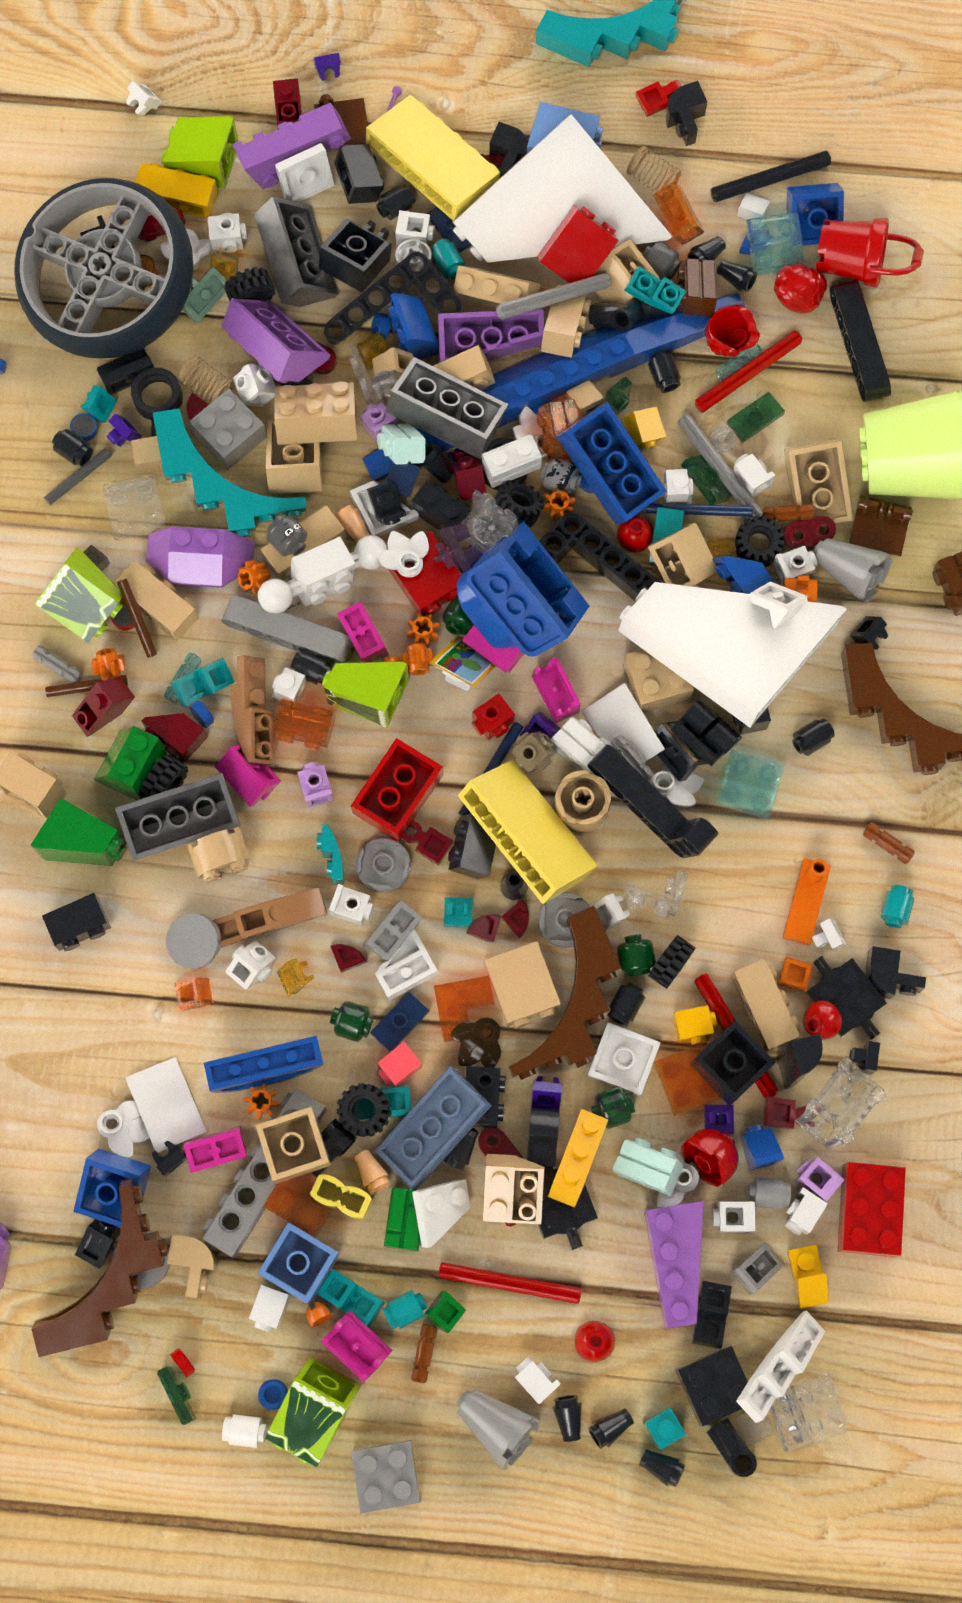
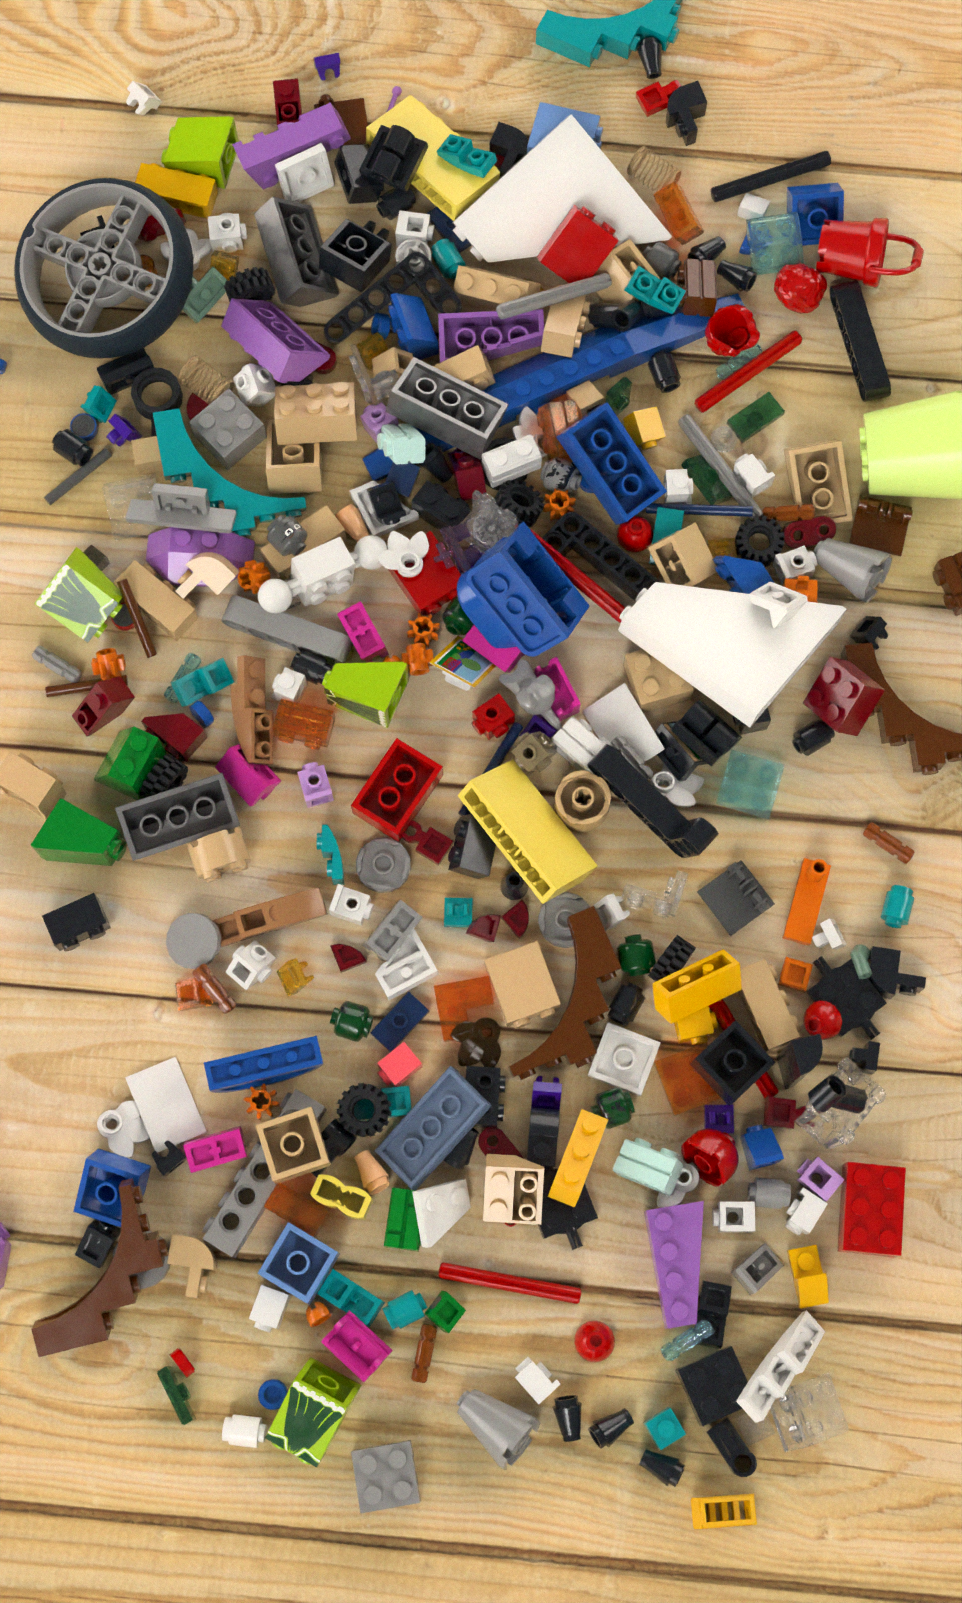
none -> light grey bracket [126,483,236,533]
none -> brick [176,552,240,599]
none -> dark orange axle [192,963,237,1014]
none -> black plate [359,125,429,192]
none -> teal slope [437,134,497,178]
none -> light grey animal [499,659,562,730]
none -> red axle [530,529,625,623]
none -> black cone [637,37,662,79]
none -> yellow brick [652,949,742,1024]
none -> clear light blue axle [661,1320,714,1361]
none -> yellow slope [691,1493,757,1529]
none -> dark grey hinge [697,860,775,936]
none -> dark red brick [803,657,885,736]
none -> black piece [808,1075,868,1114]
none -> sand green arm [850,944,872,979]

